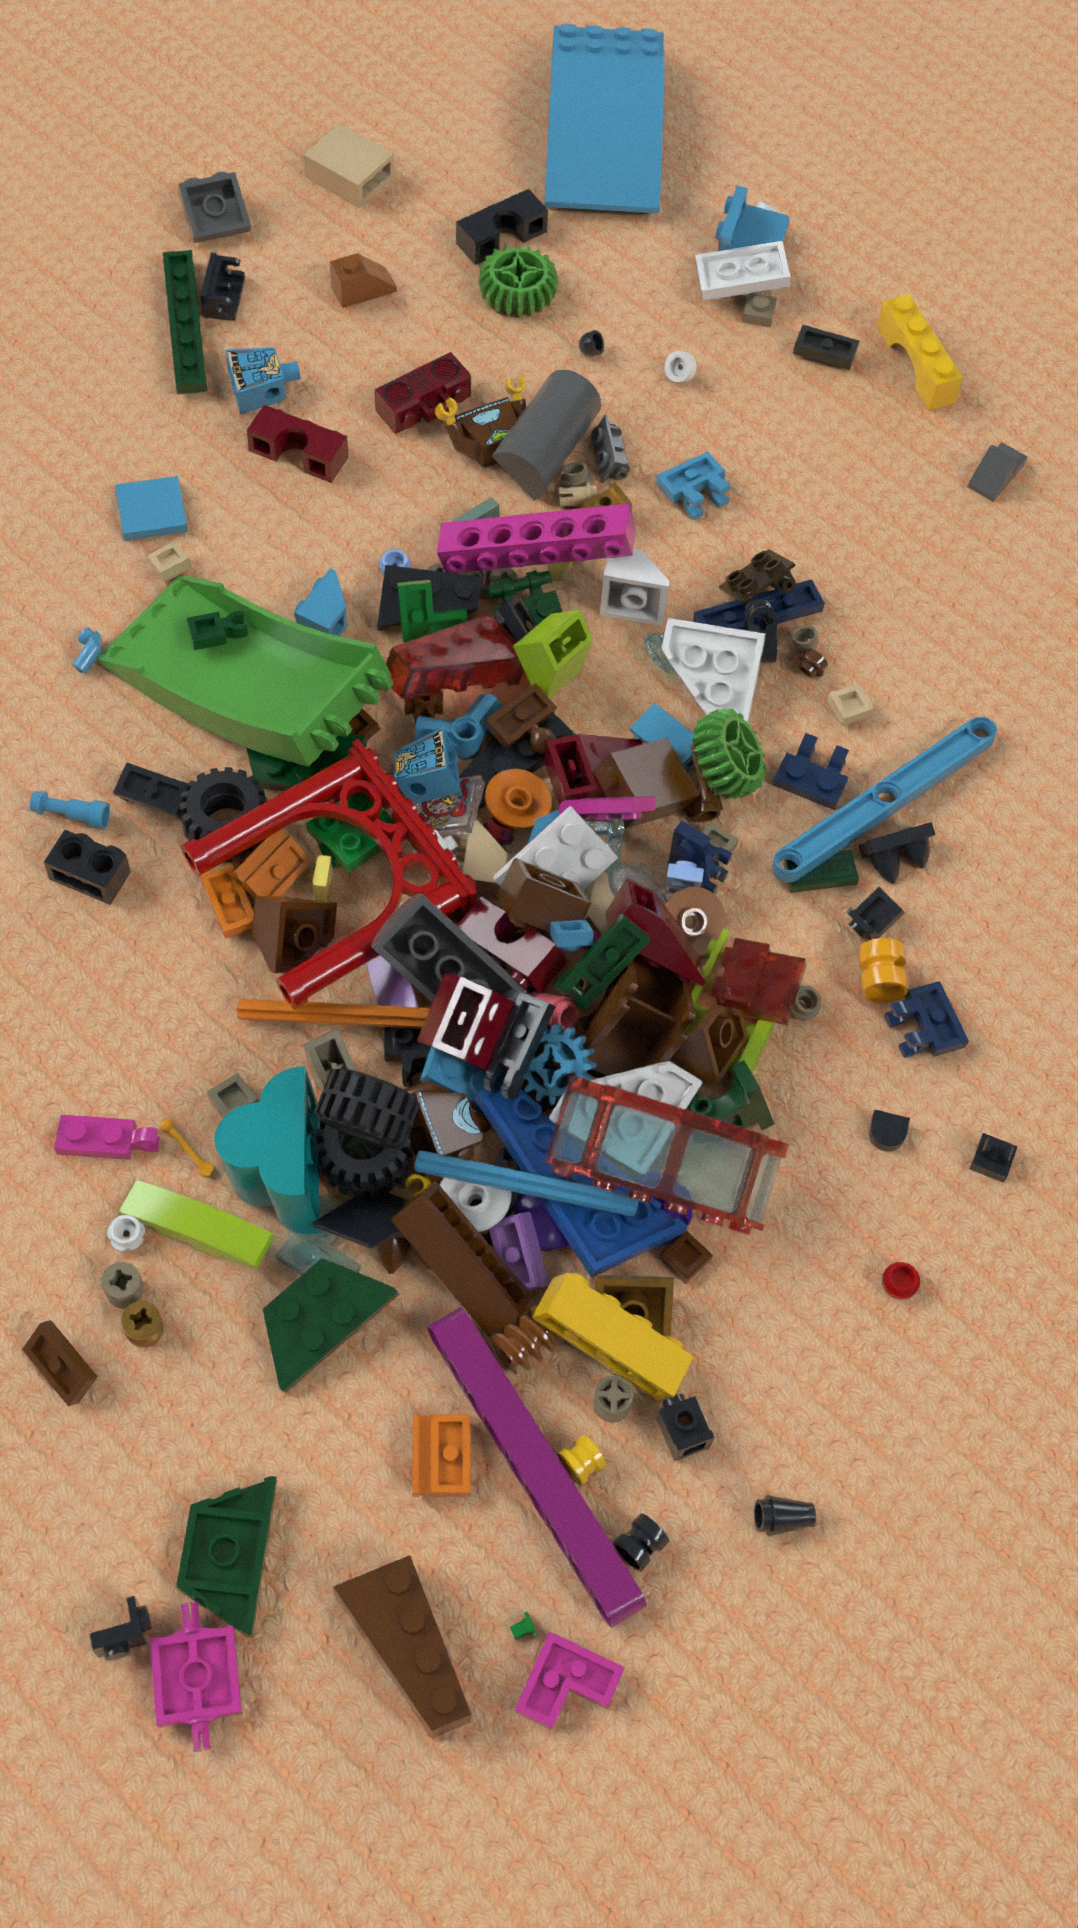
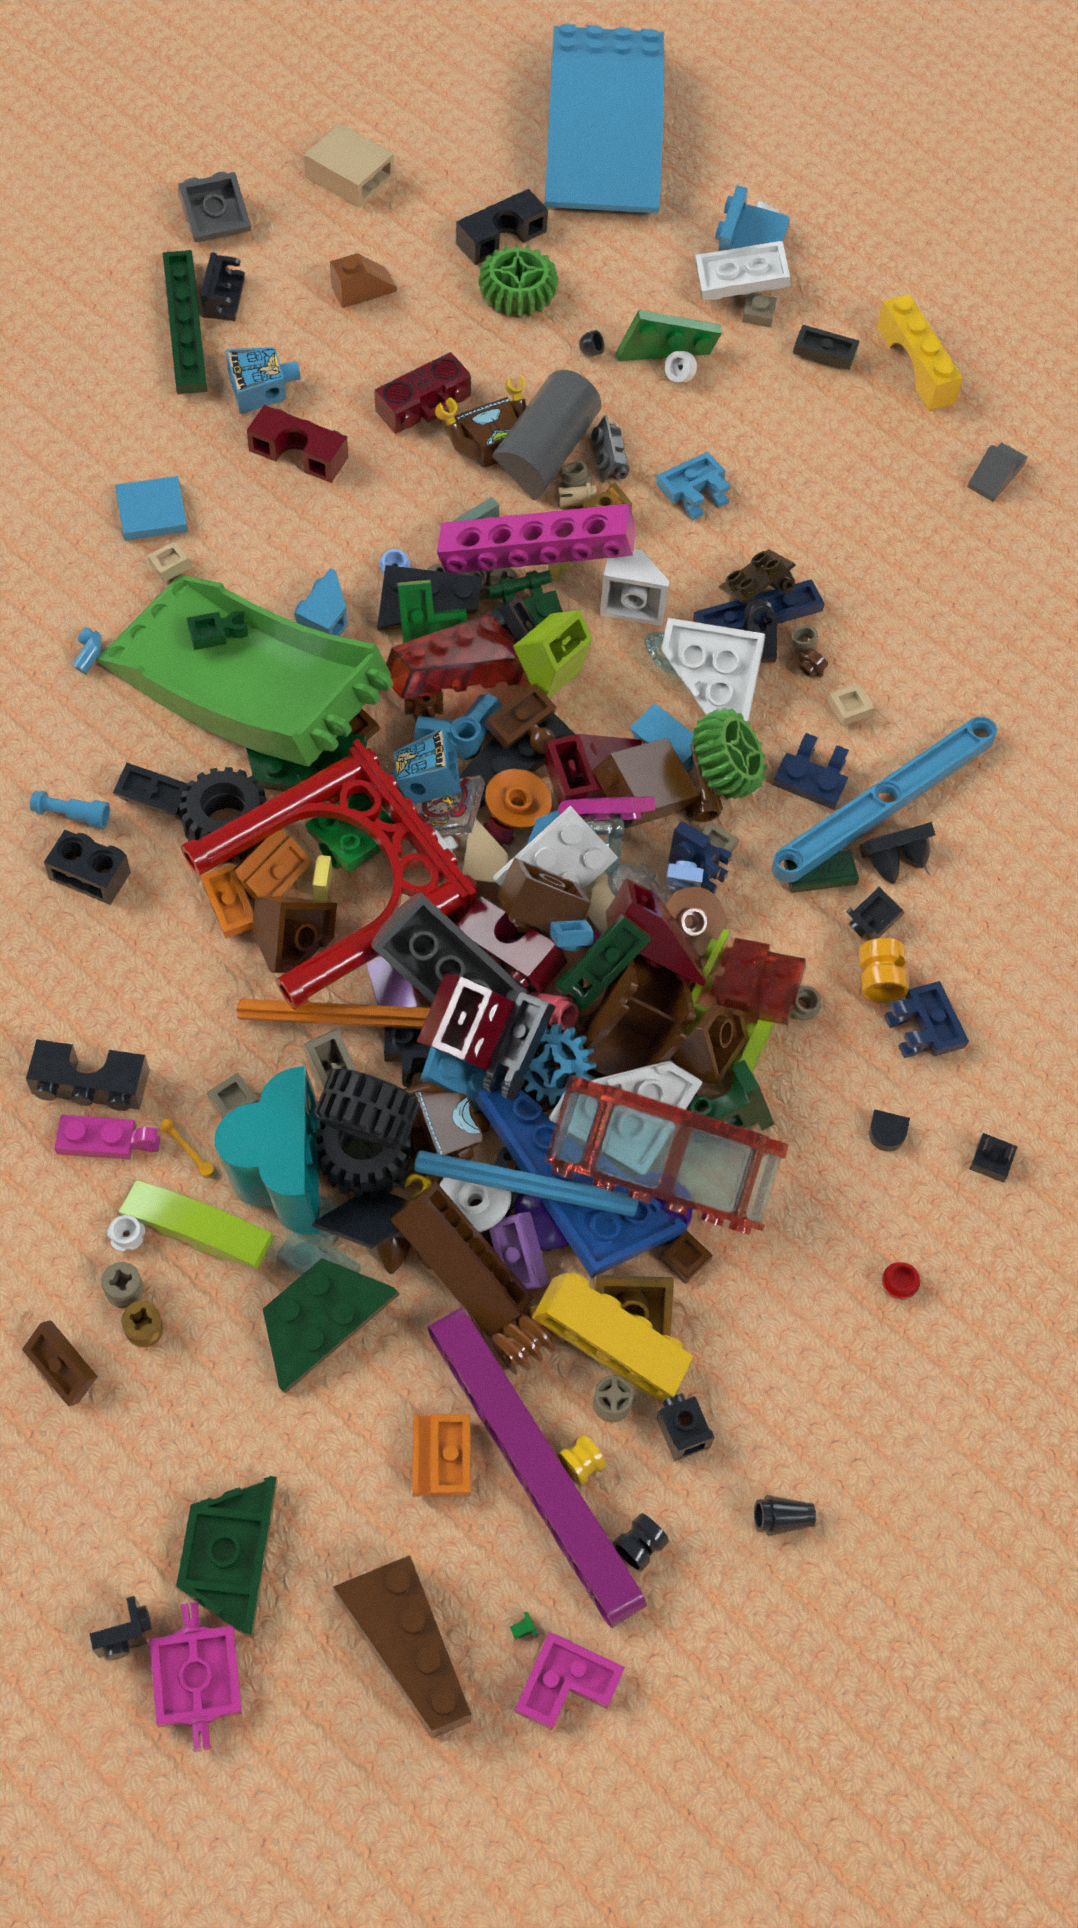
none -> black arch [26,1039,150,1111]
none -> green wing [615,310,722,362]

